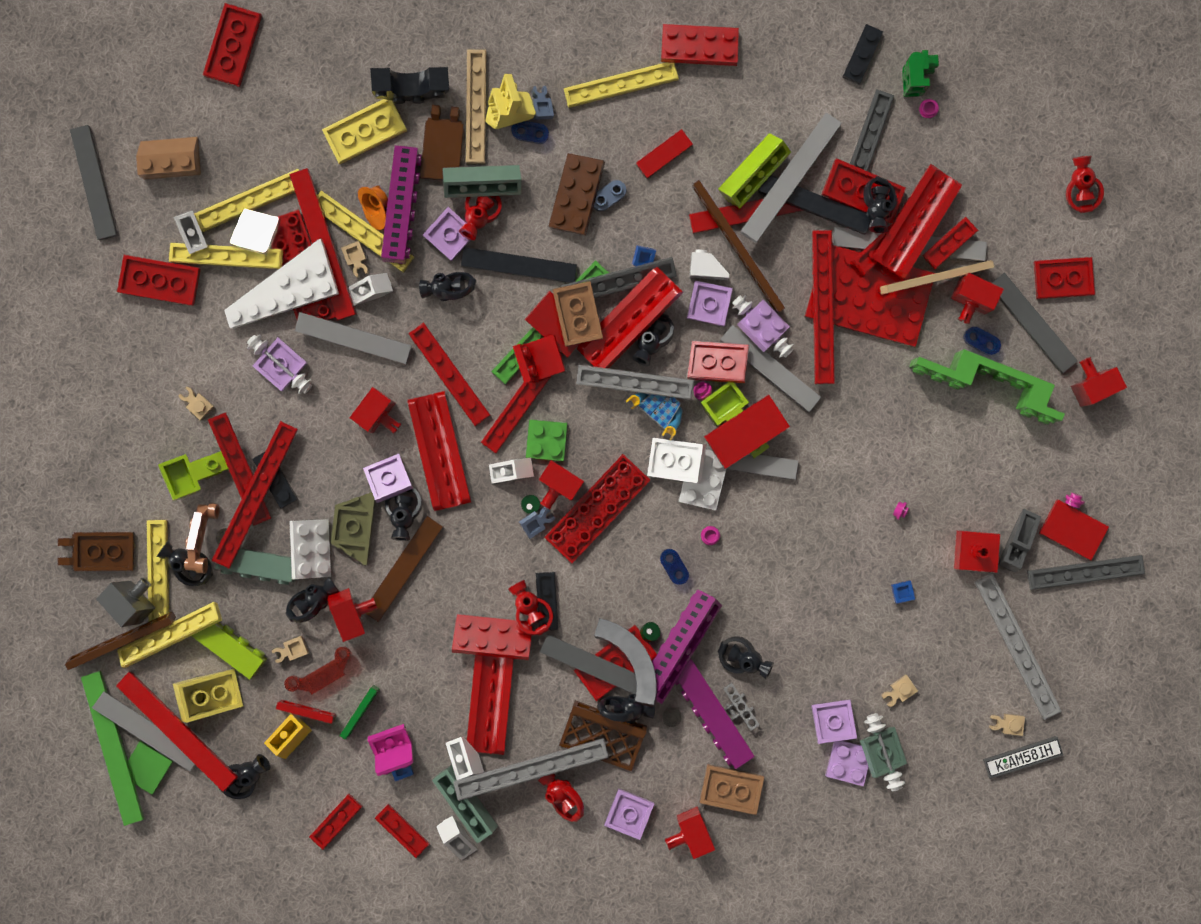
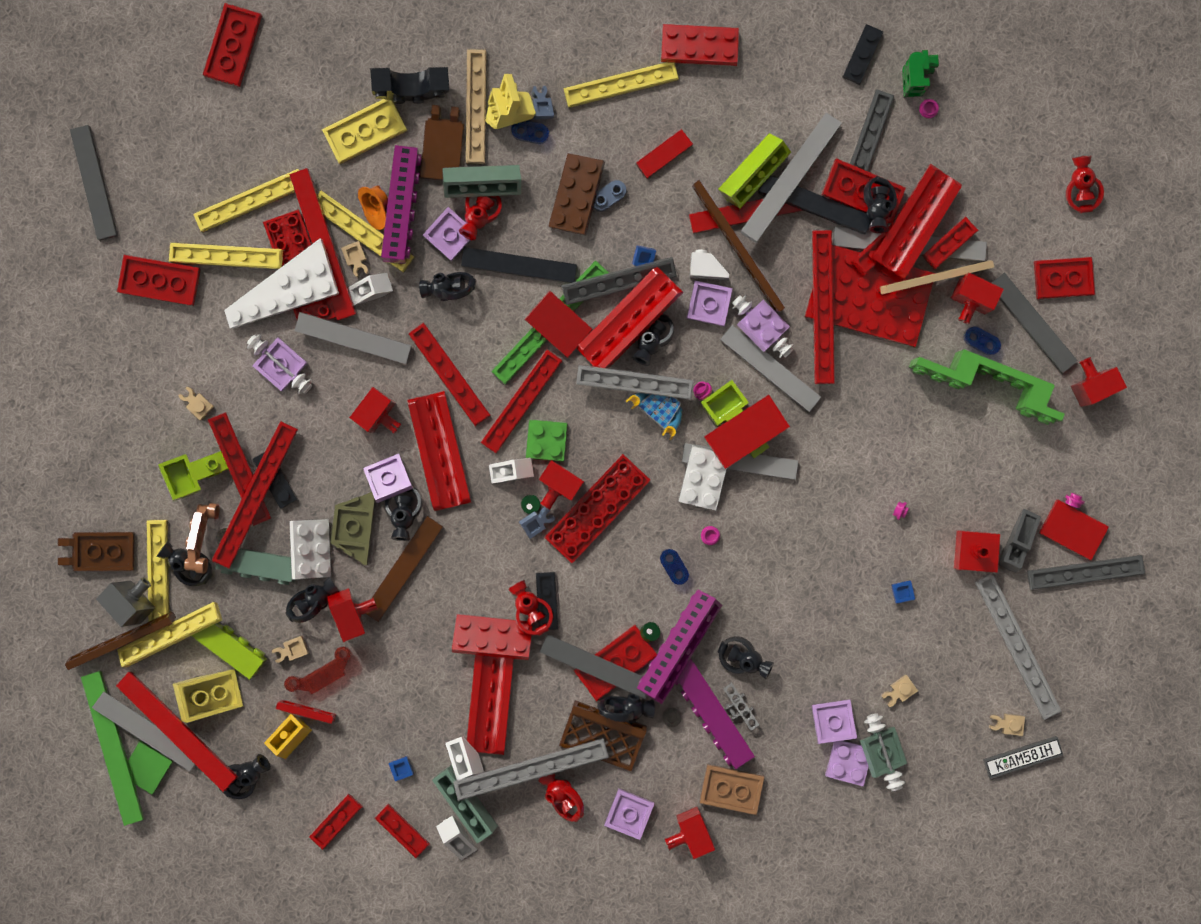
medium nougat slope [136,137,201,180] -> none
white slope [173,211,207,254] -> none
clear smoke tile [230,209,281,255] -> none
green tile [340,685,379,739] -> none
dark pink bracket [368,724,414,776] -> none
red bracket [513,335,565,383] -> none
medium nougat plate [553,281,603,346] -> none
tile [594,618,657,707] -> none
white plate [647,438,707,484] -> none
tile [687,341,749,383] -> none

